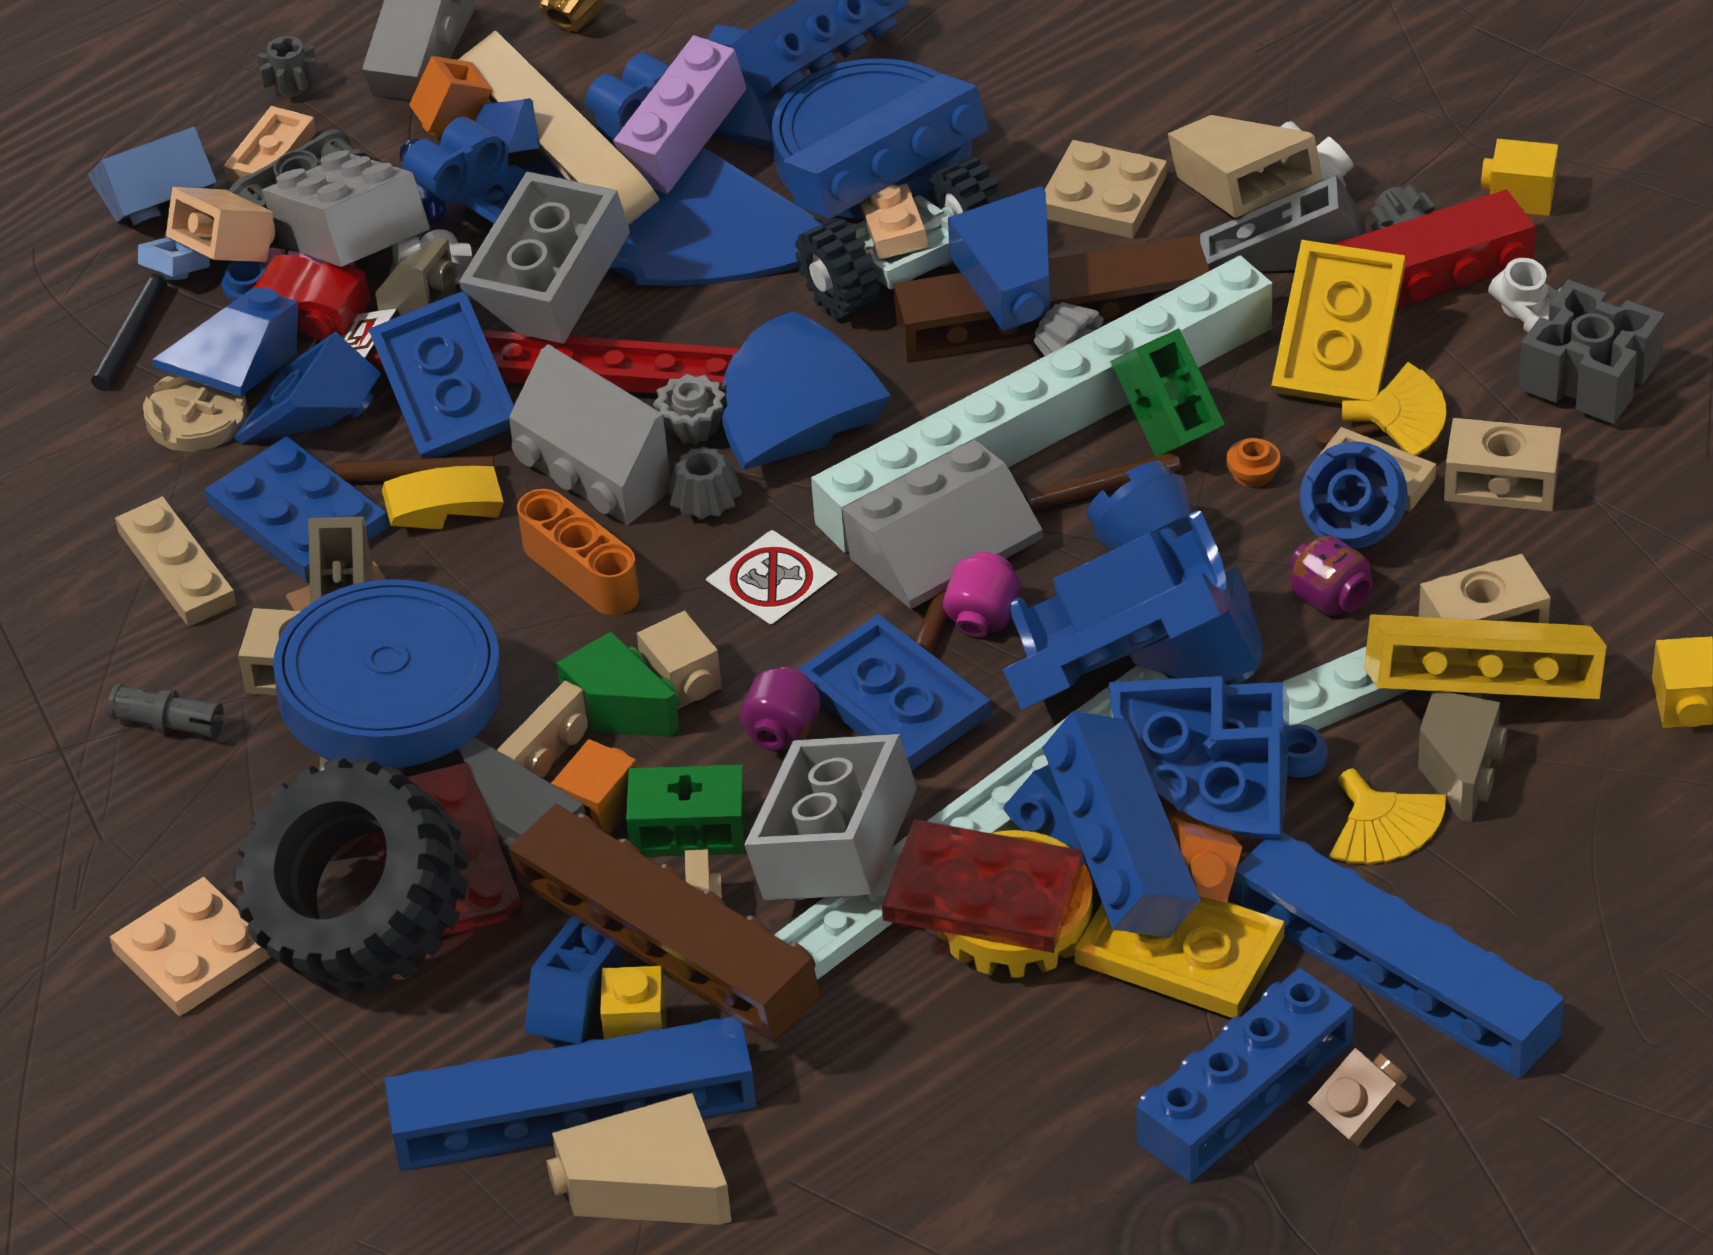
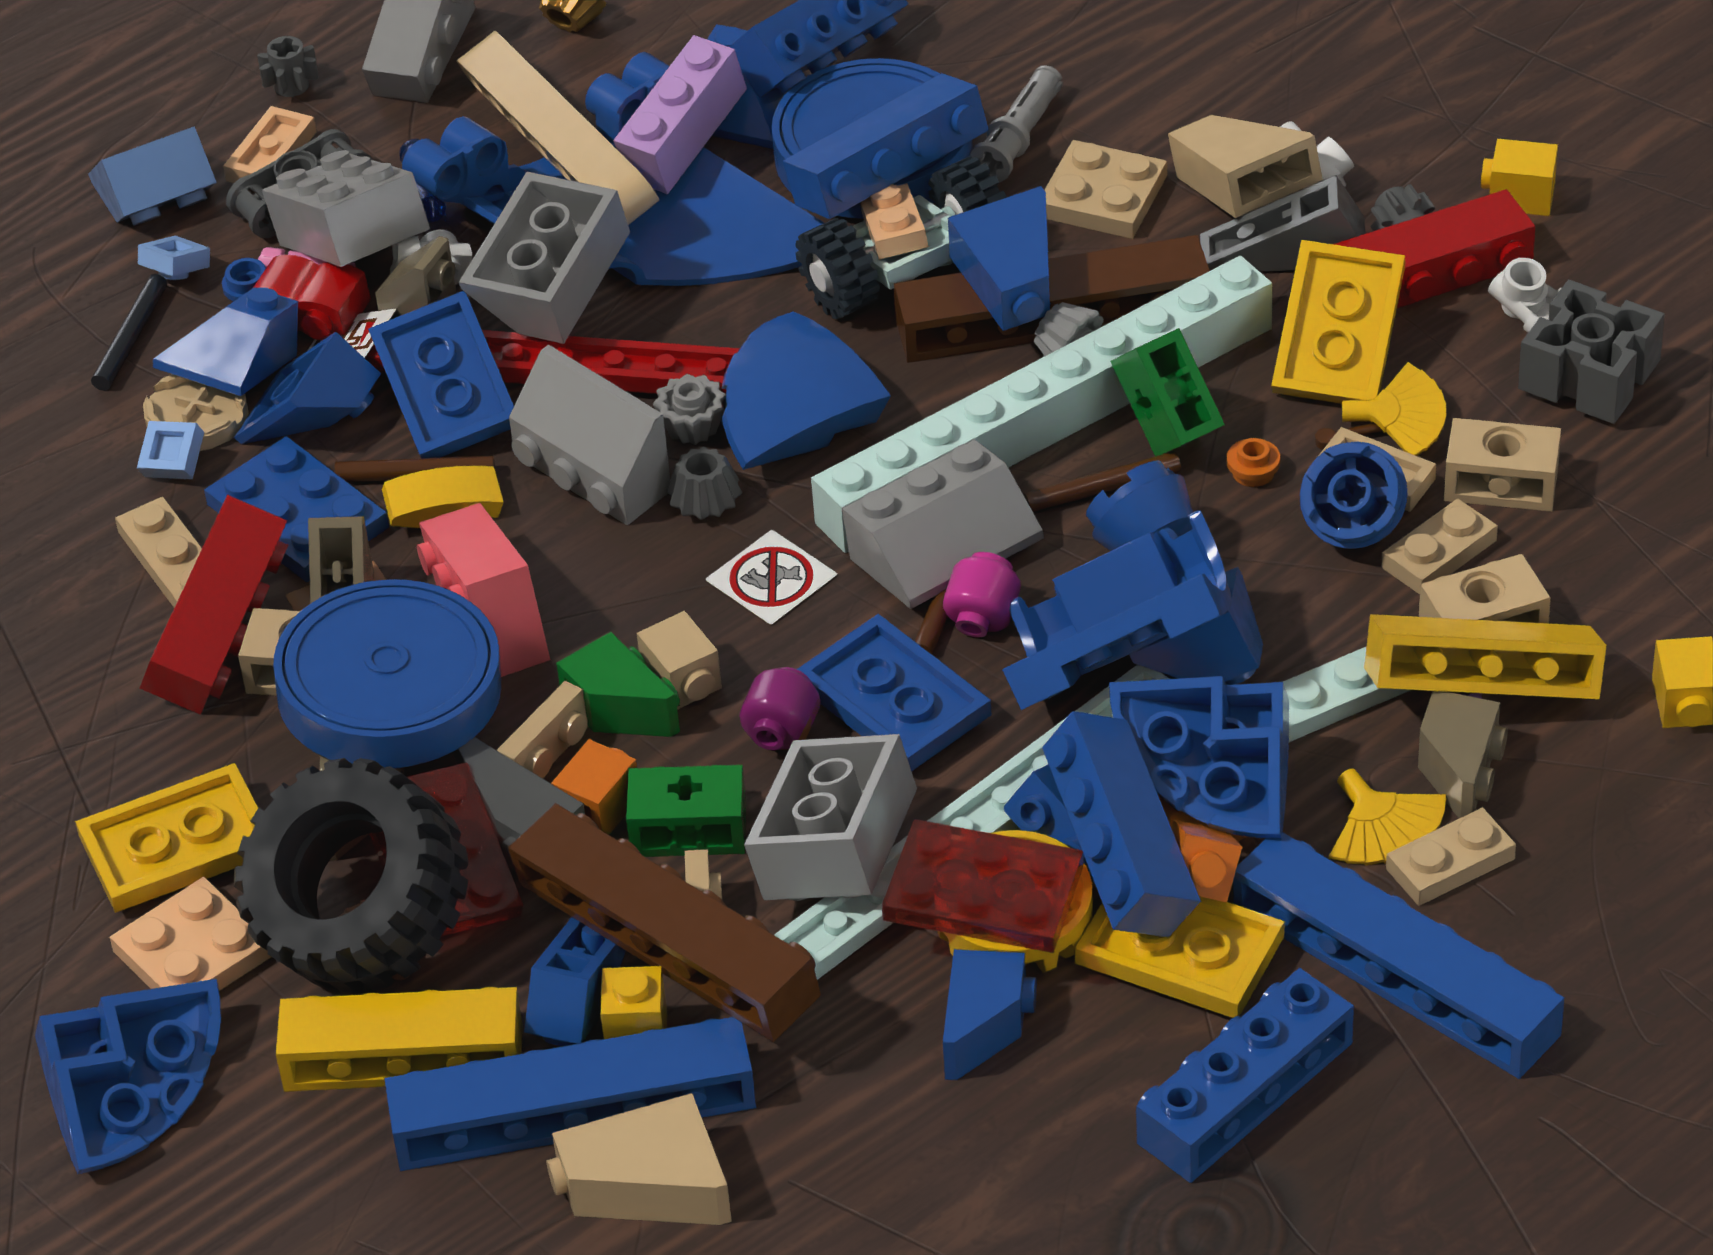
dark grey pin [107,684,224,738] -> none
light nougat brick [166,187,275,262] -> none
orange brick [409,56,492,138] -> none
blue slope [475,98,540,153] -> none
orange beam [517,489,640,616] -> none
blue plate [1287,724,1328,778] -> none
magenta head [1290,535,1373,617] -> none
medium nougat bracket [1308,1048,1416,1146] -> none
none -> blue brick [35,979,221,1174]
none -> yellow plate [75,763,258,913]
none -> light blue plate [137,421,204,479]
none -> red brick [139,495,289,715]
none -> yellow brick [276,987,523,1092]
none -> coral wedge [417,503,550,677]
none -> blue slope [943,949,1036,1080]
none -> light grey pin [969,65,1063,182]
none -> tan plate [1382,498,1498,594]
none -> tan plate [1386,807,1516,906]

